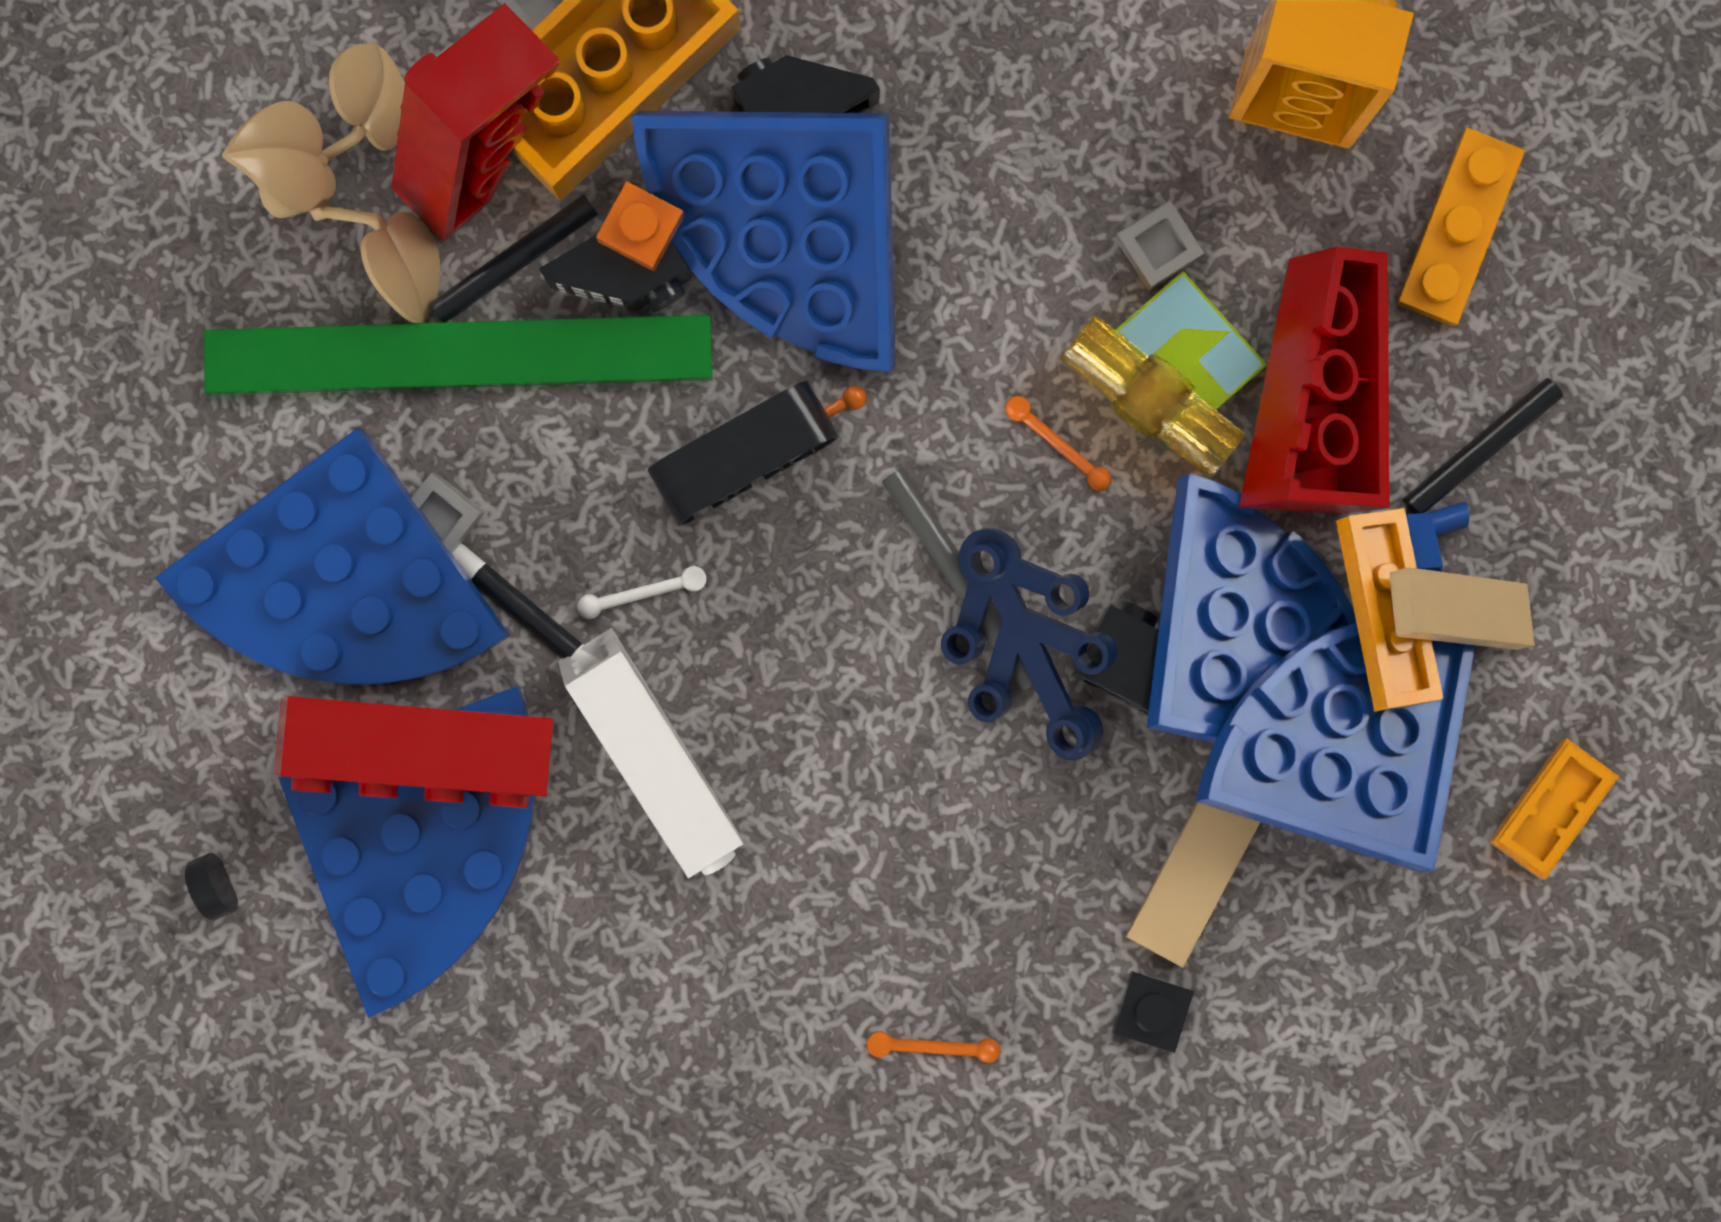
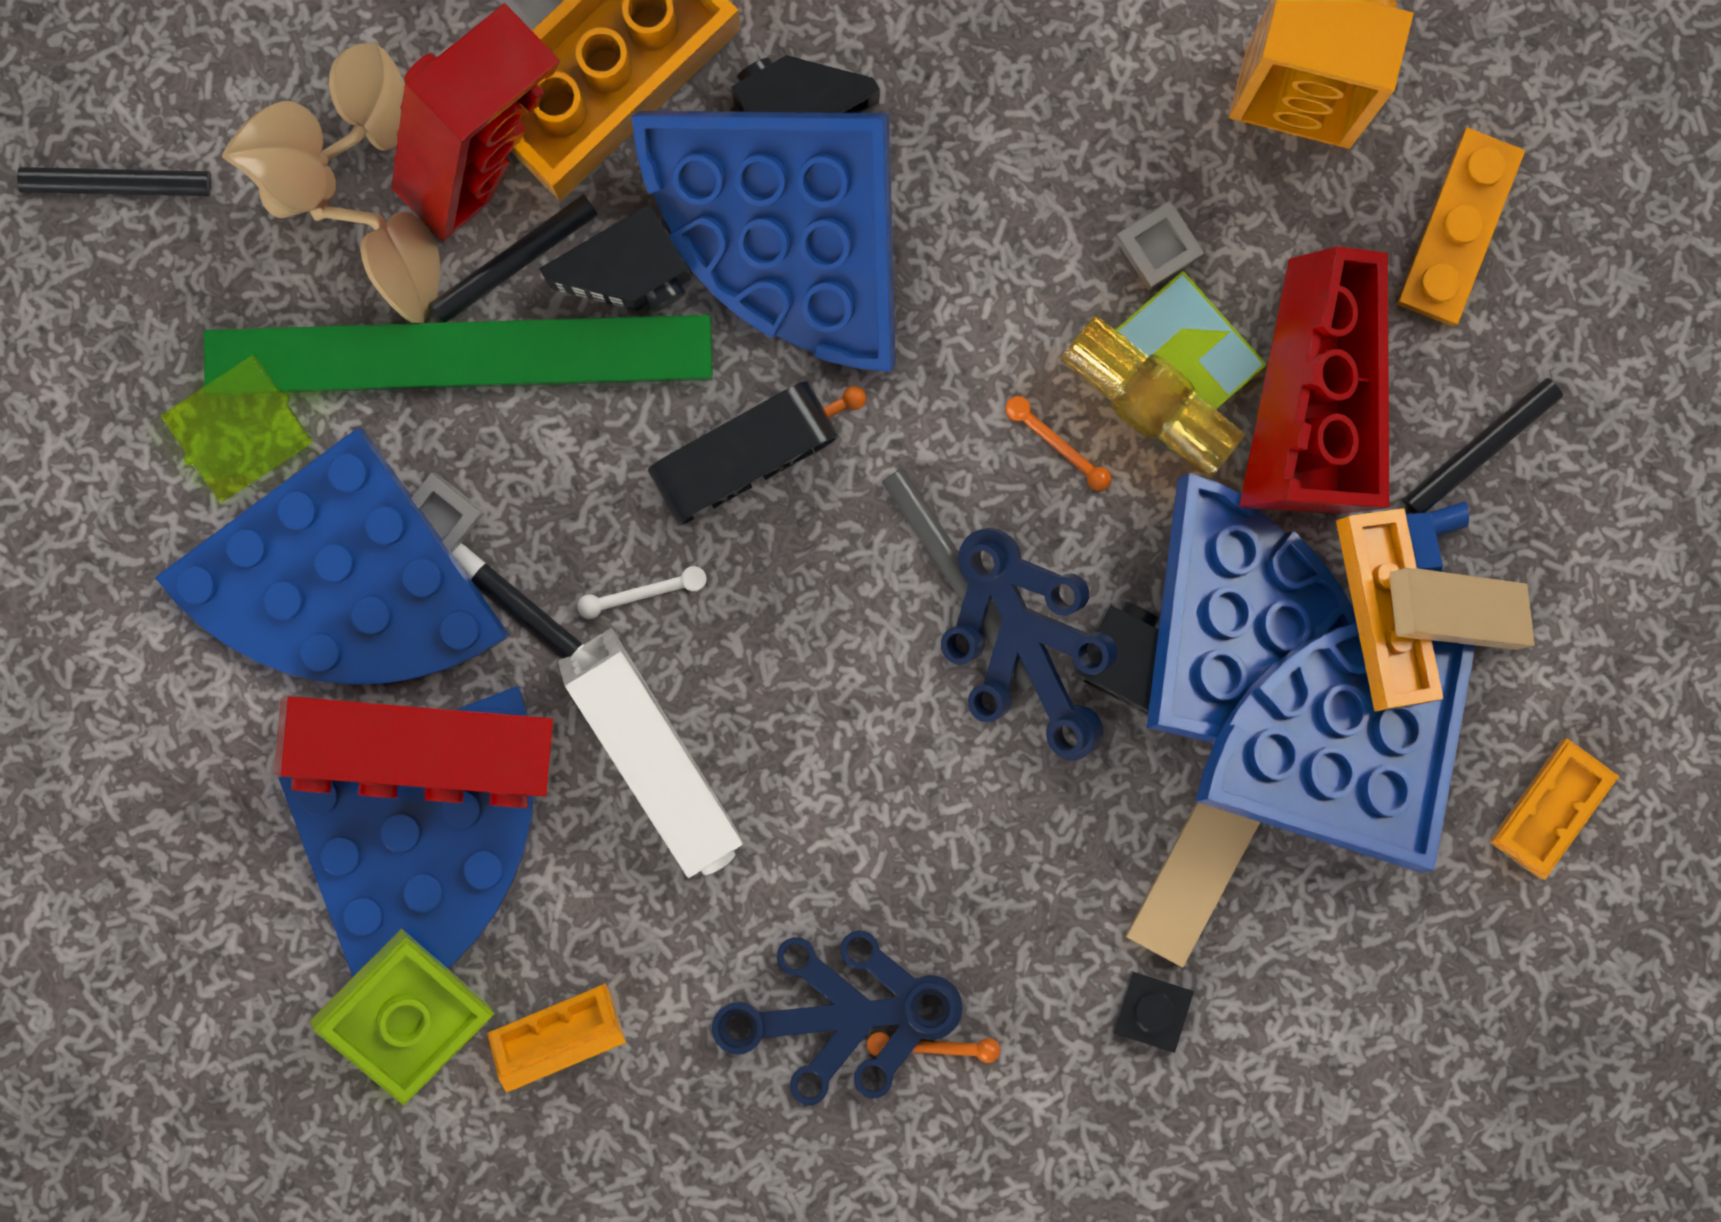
black tile [185,853,238,921] -> none
orange plate [596,181,685,272] -> none
none -> black bar [17,167,211,196]
none -> clear neon green piece [160,355,314,503]
none -> lime tile [309,928,495,1106]
none -> light orange plate [487,984,626,1093]
none -> dark blue plant [712,930,963,1105]

